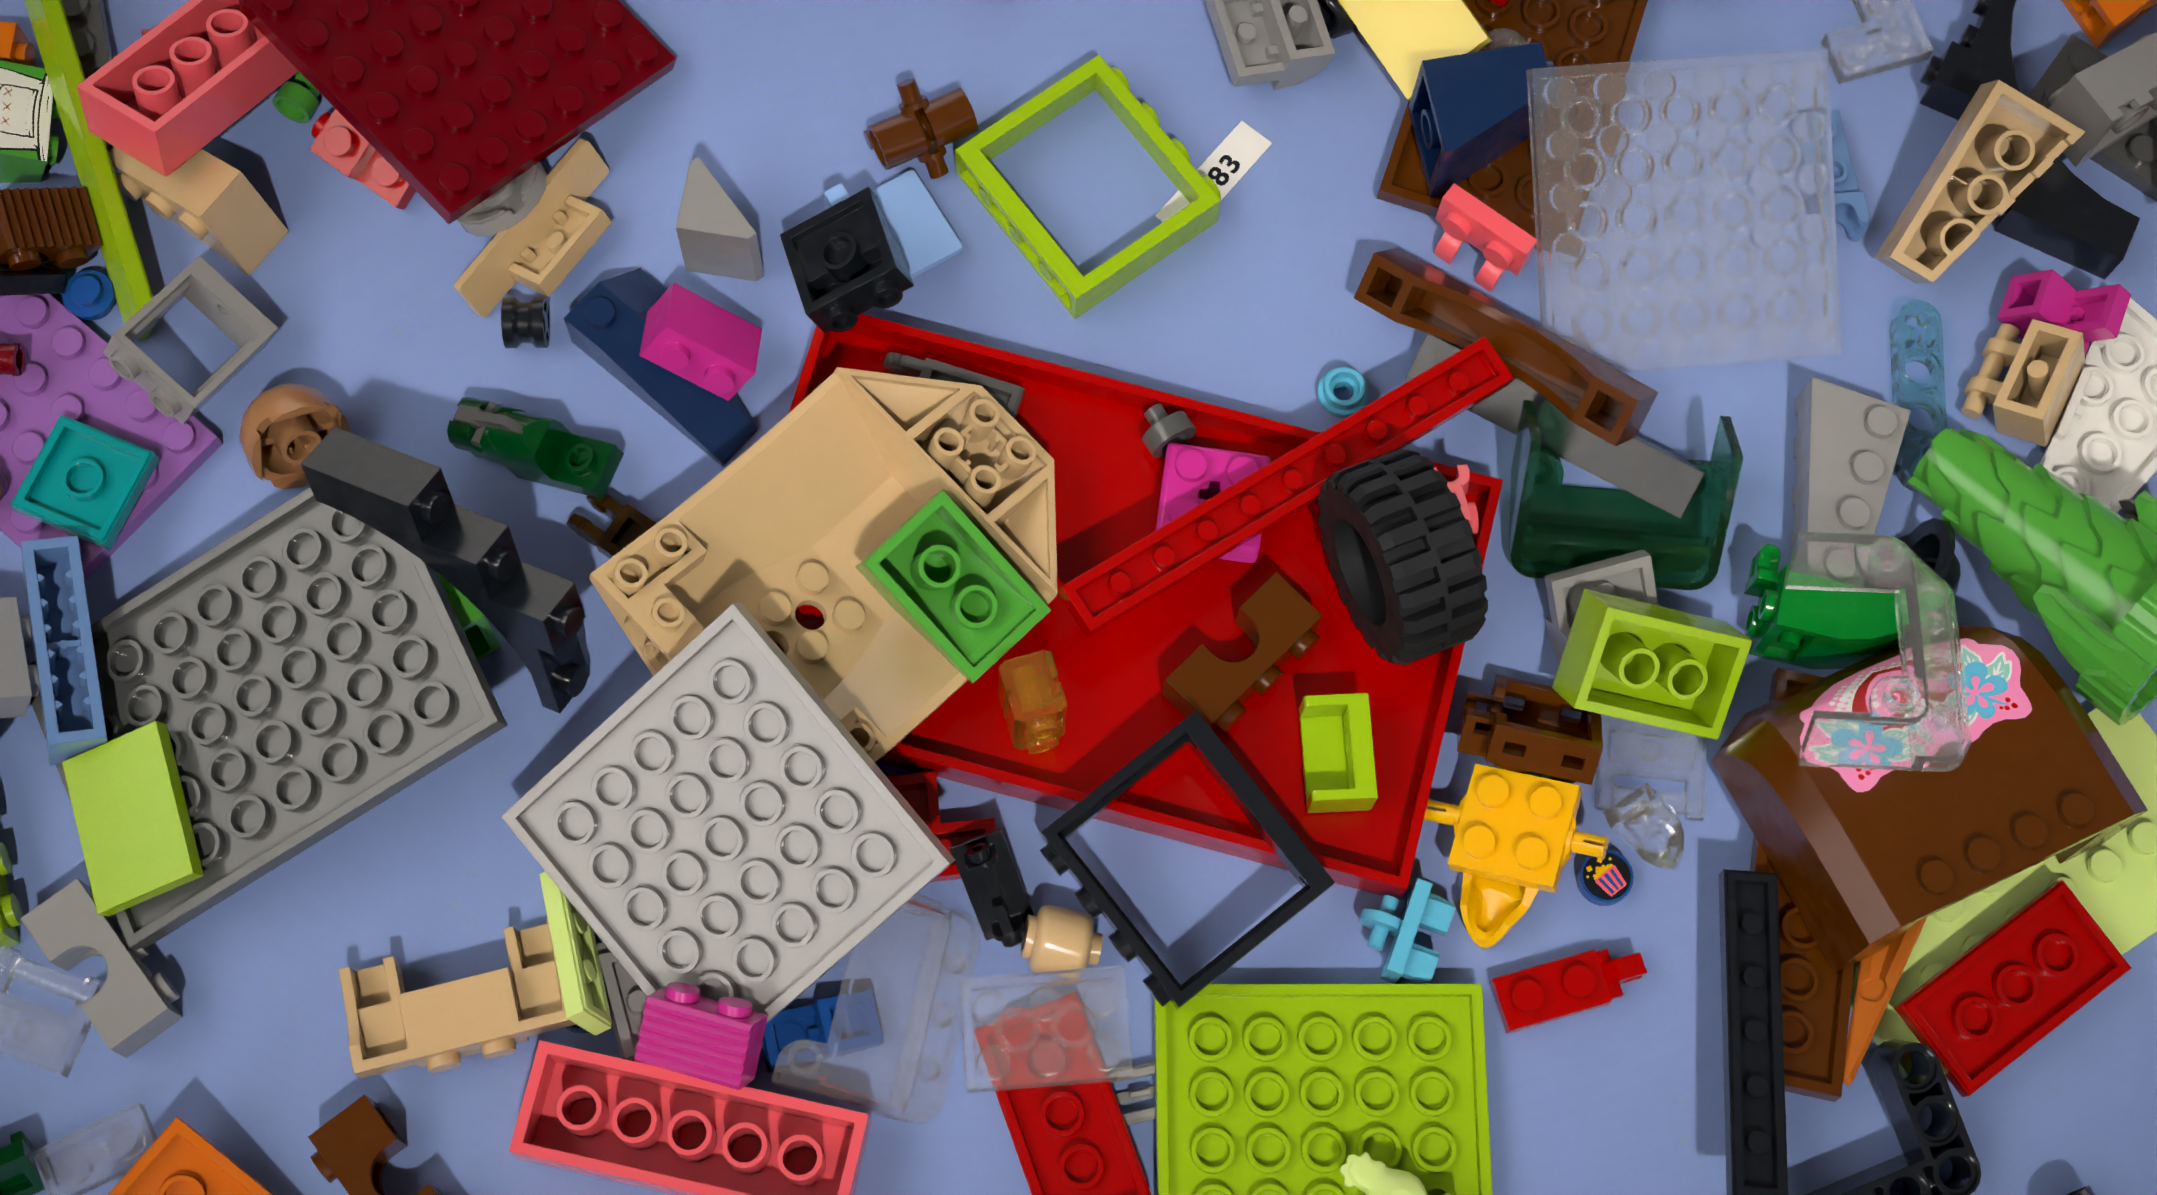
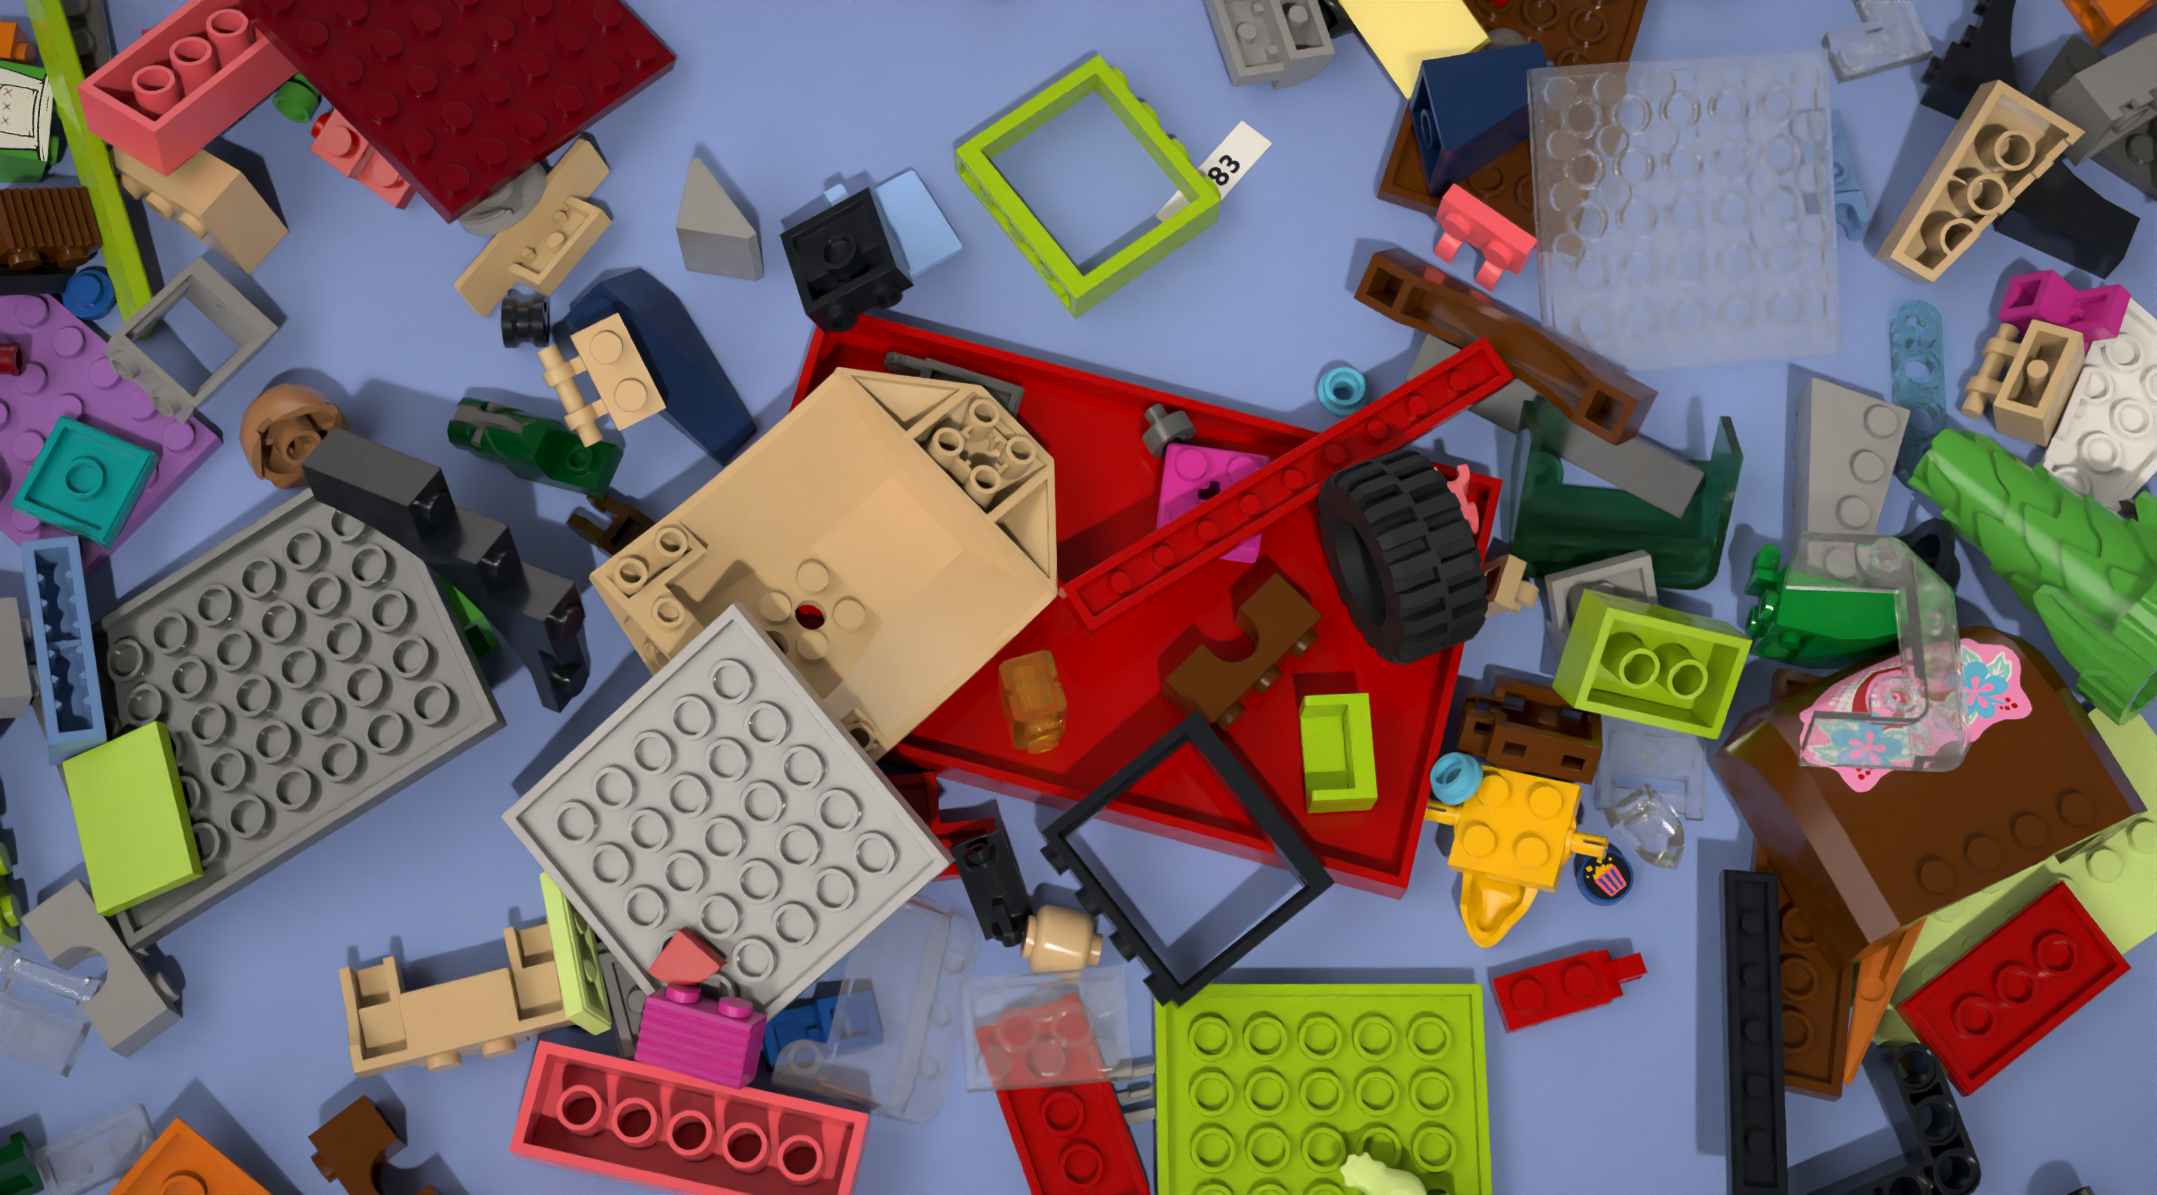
dark pink brick [639,283,762,401] -> none
bright green slope [855,490,1051,683] -> none
reddish brown pin [863,78,978,179] -> none
medium azure hips [1359,878,1456,984] -> none
none -> tan brick [537,313,666,448]
none -> tile [647,926,727,985]
none -> medium azure plate [1430,752,1483,805]
none -> tan tile [1482,554,1539,618]

